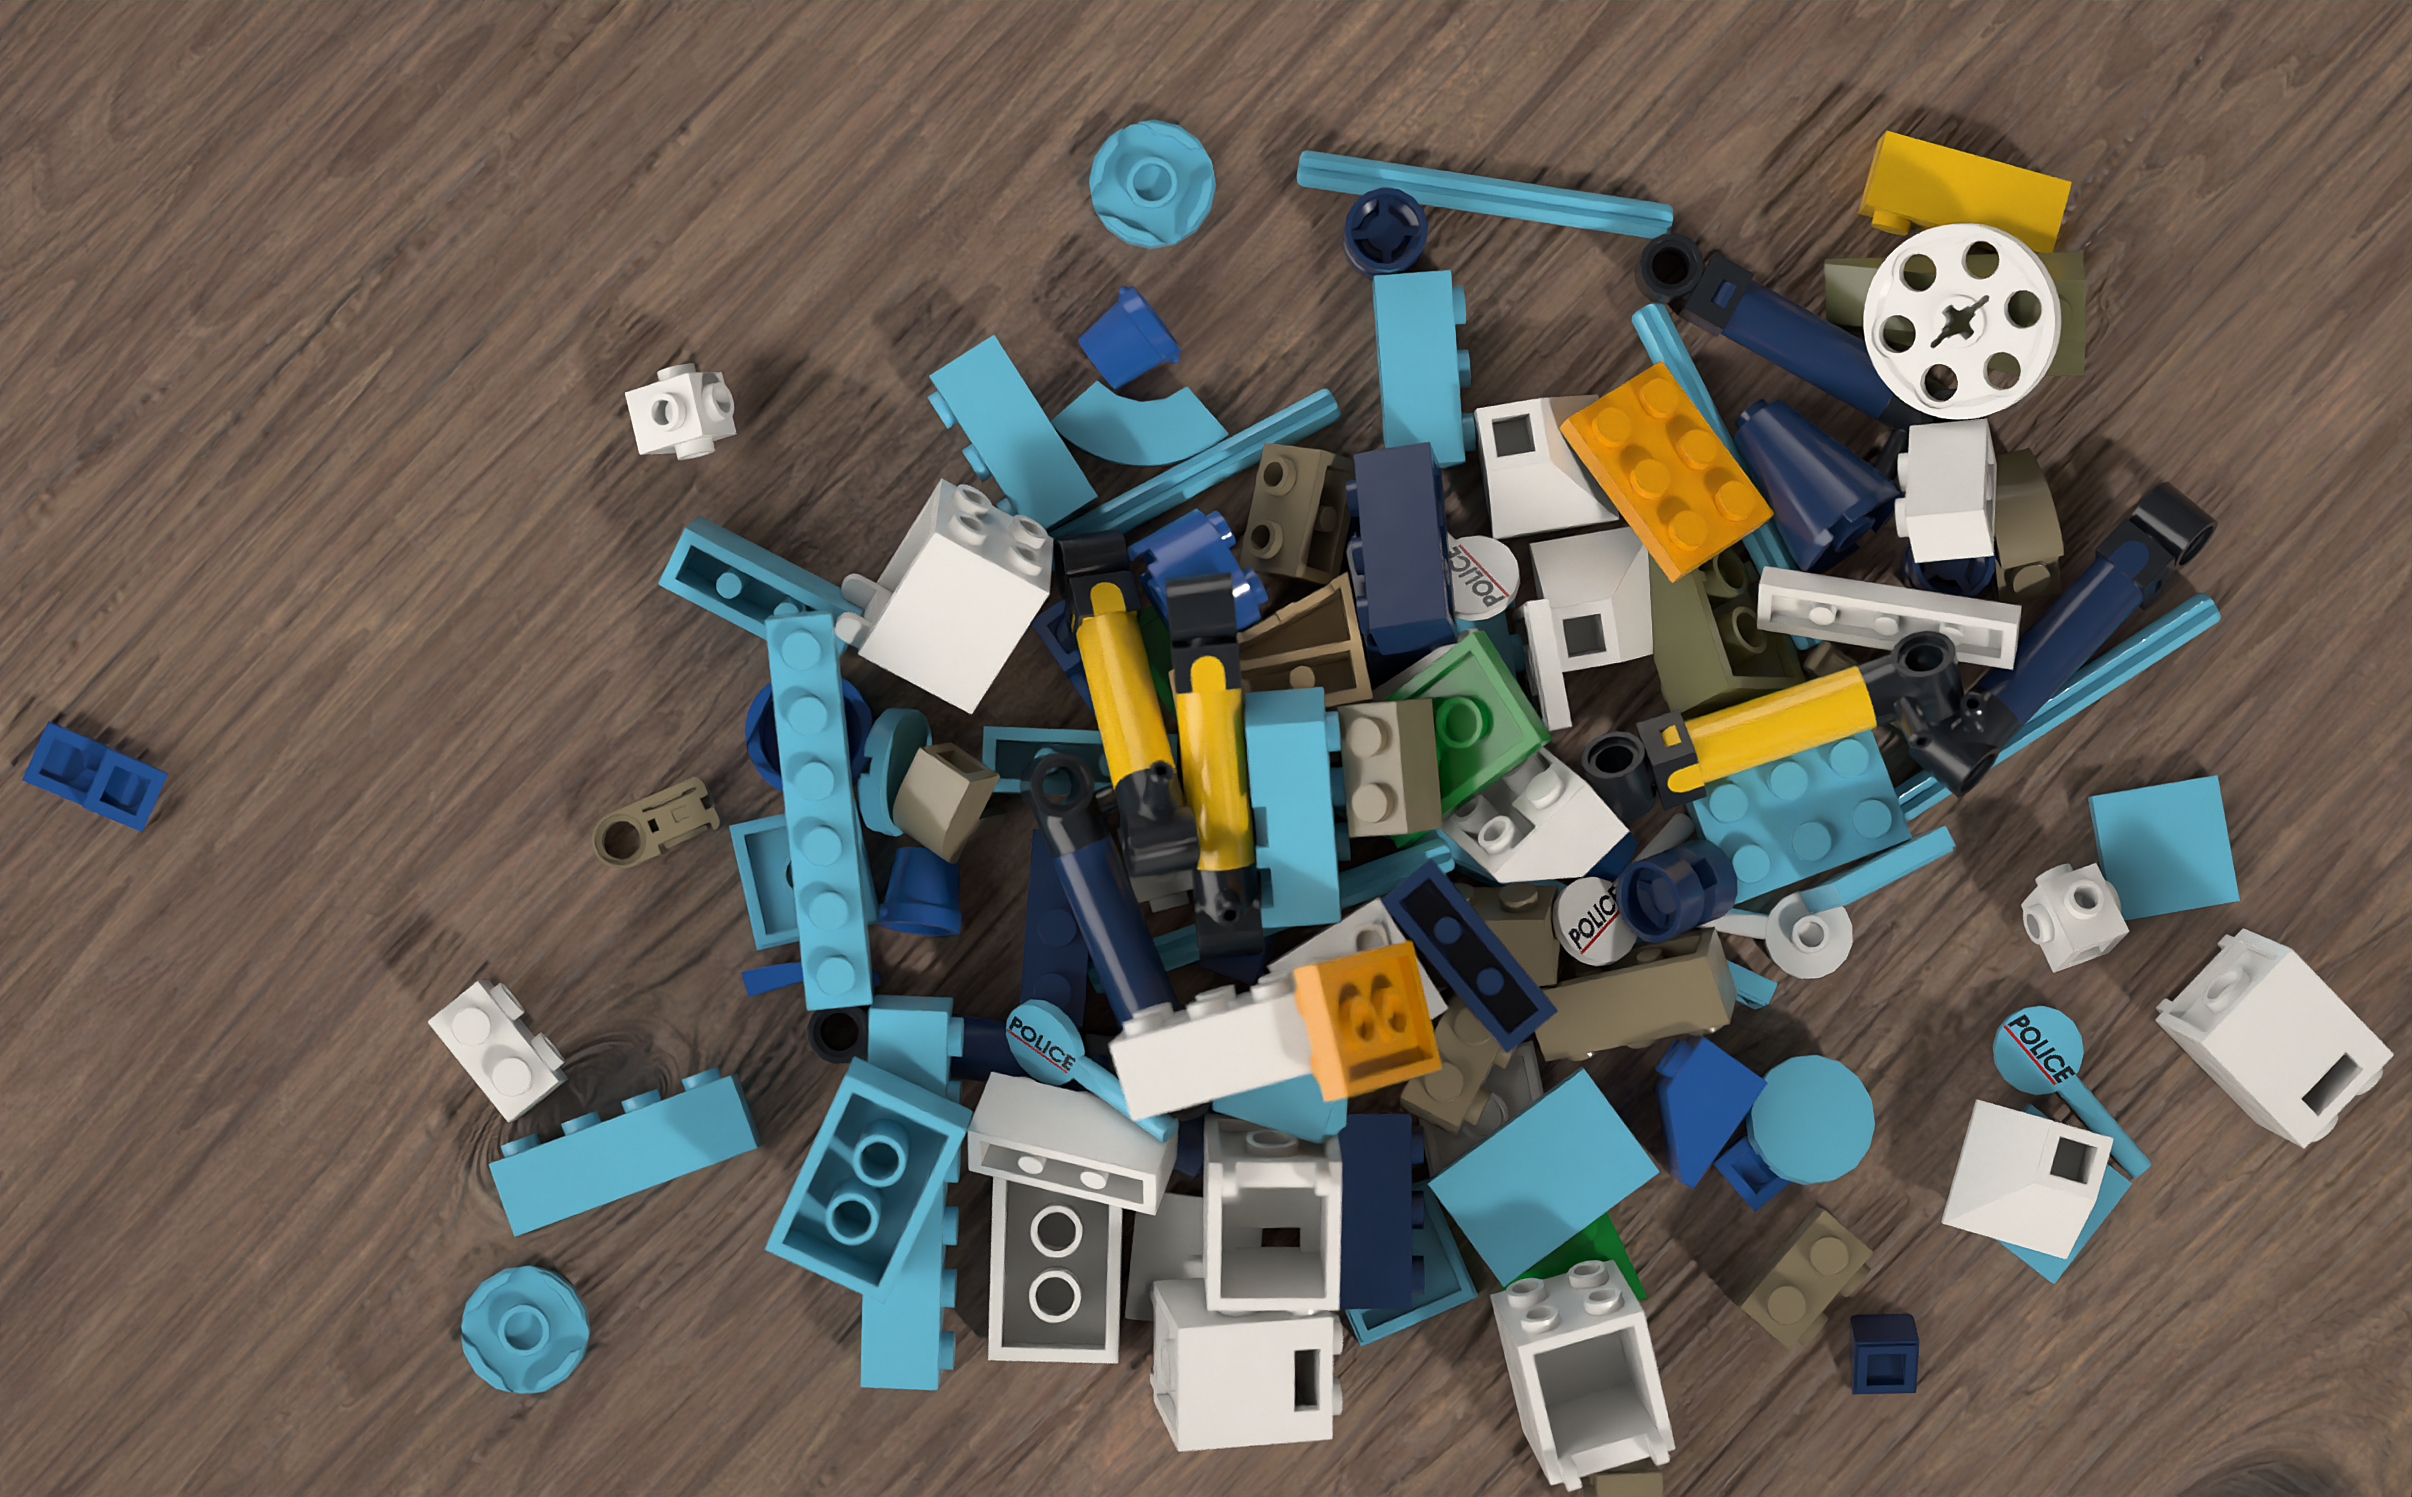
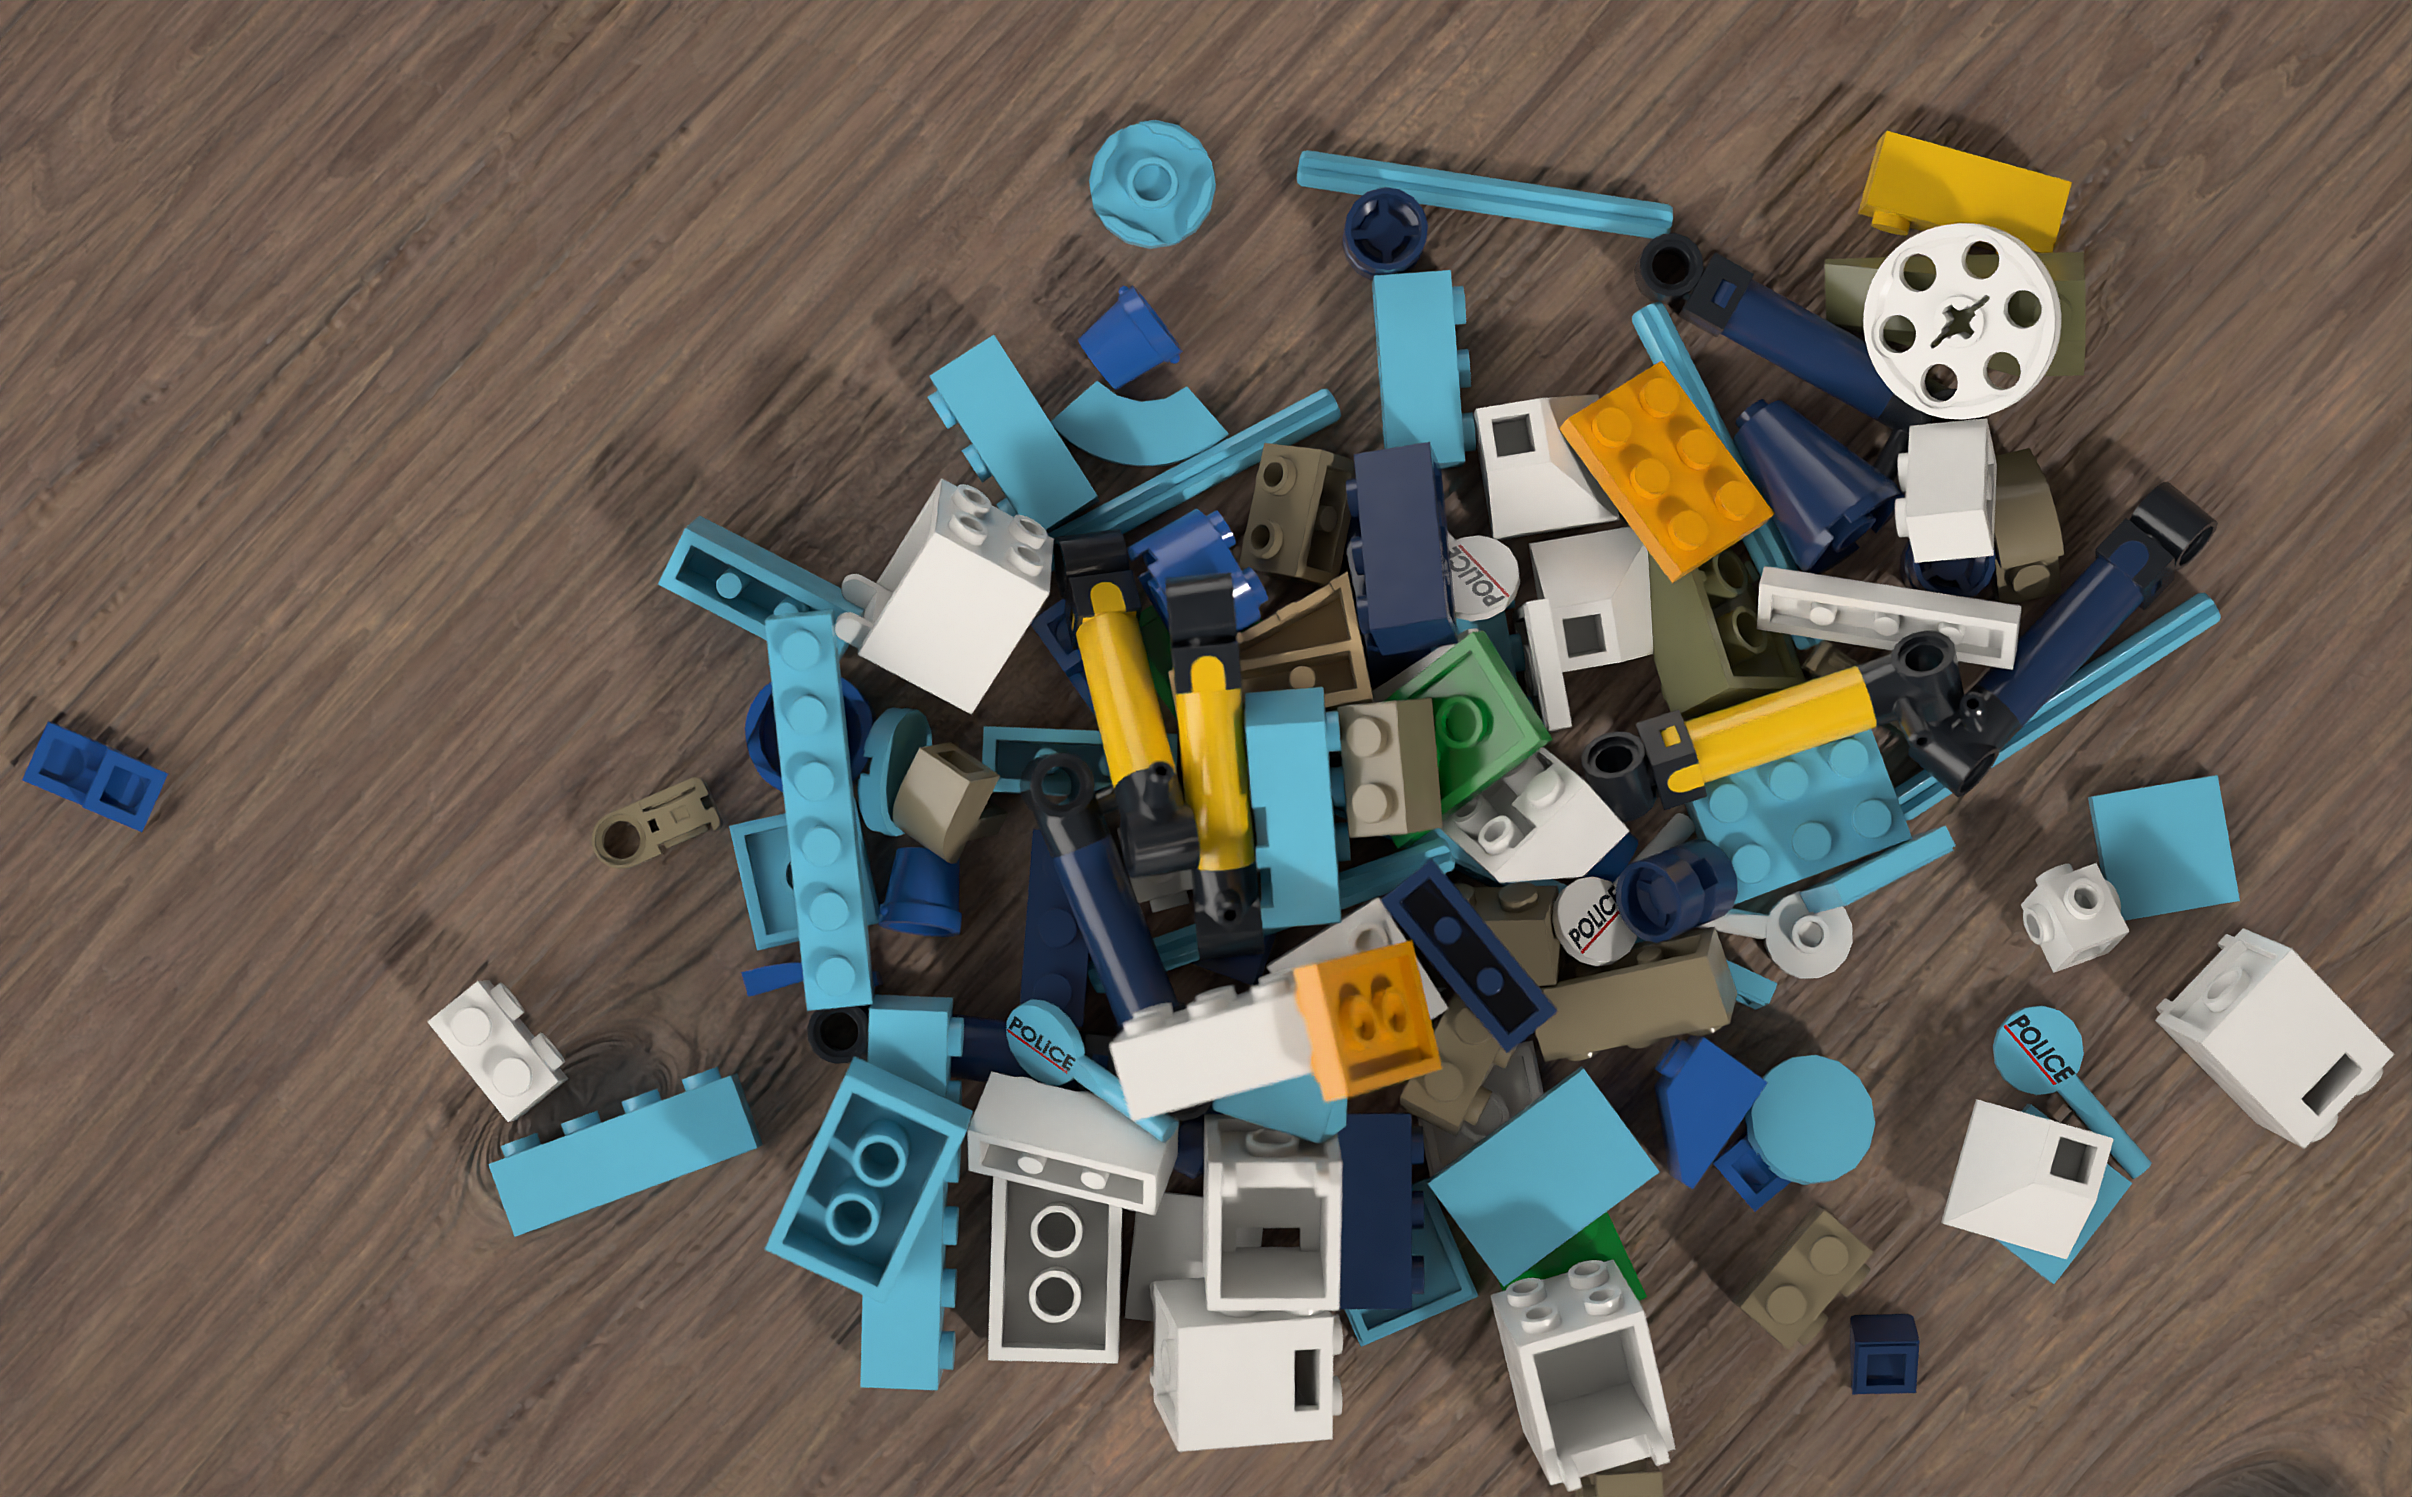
medium azure tile [461,1265,591,1394] -> none
white brick [625,363,737,460] -> none

